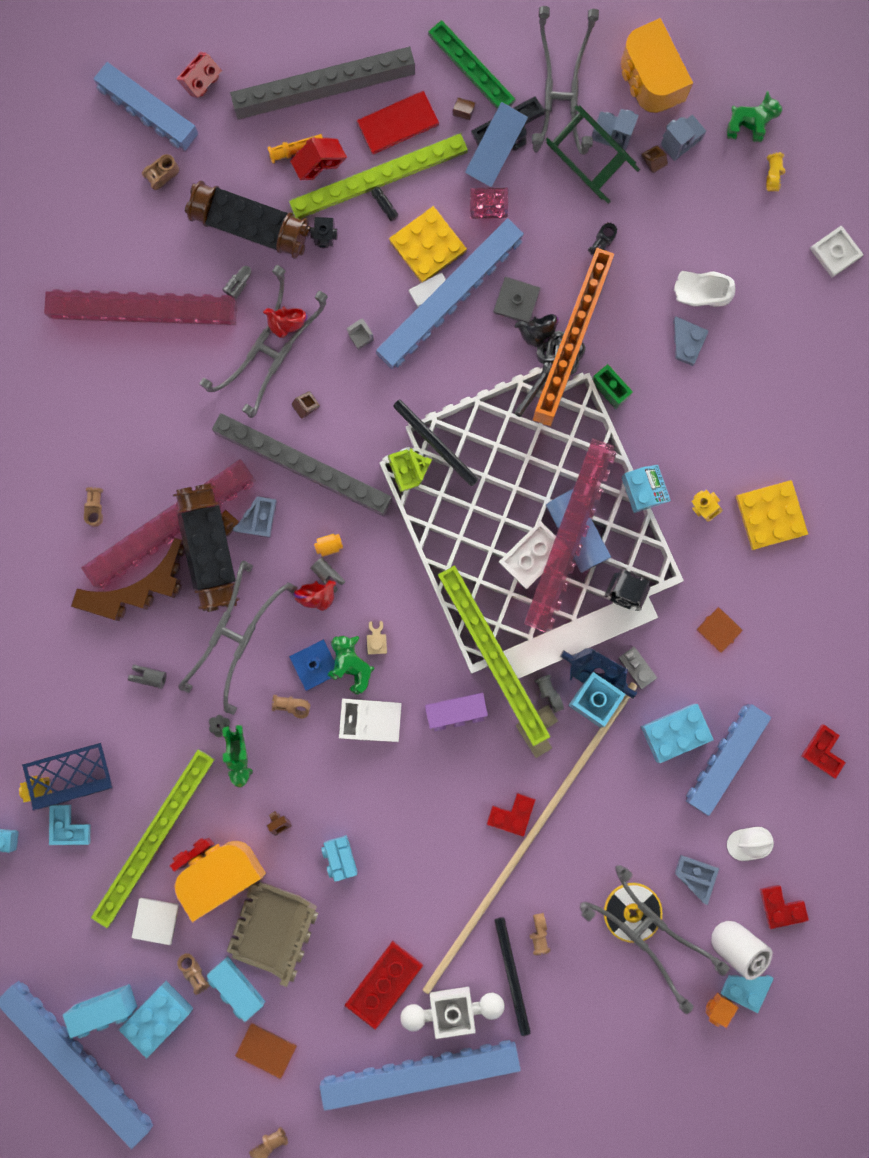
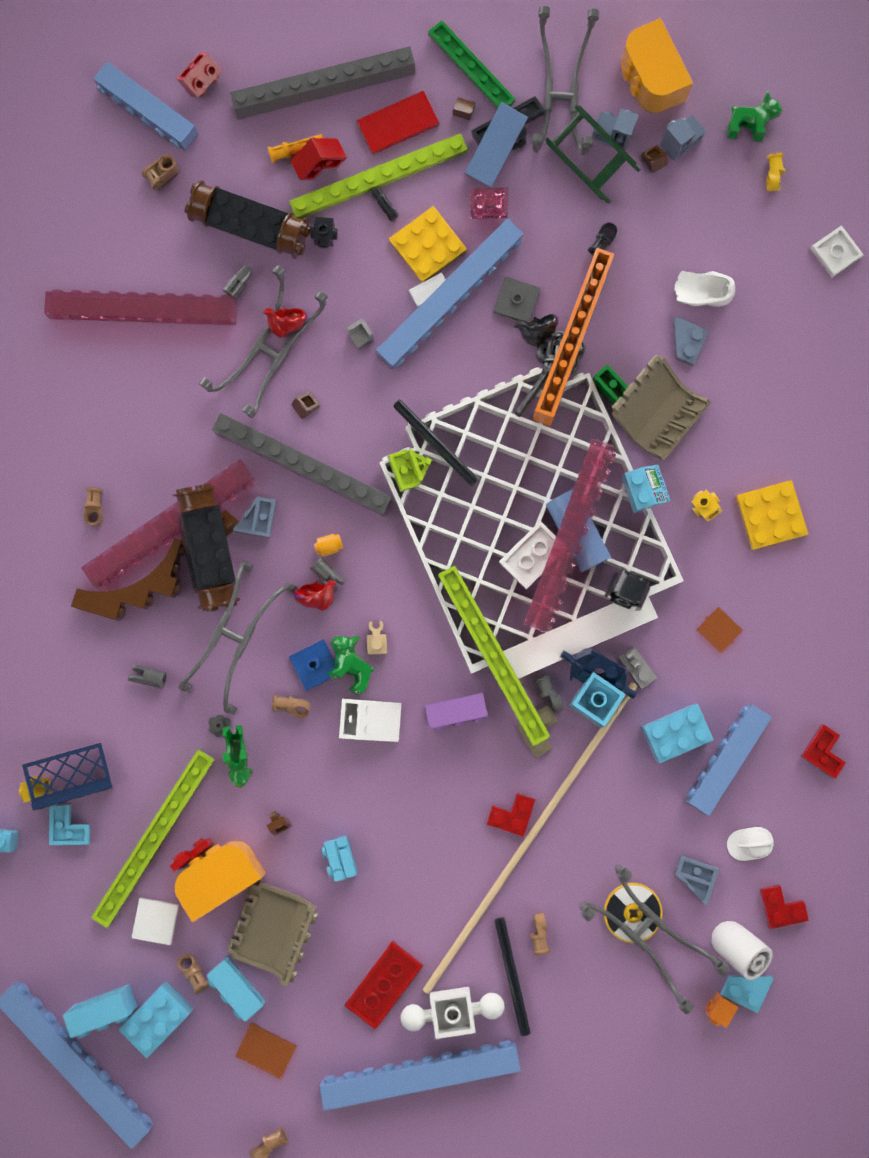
none -> dark tan hinge [612,354,711,461]

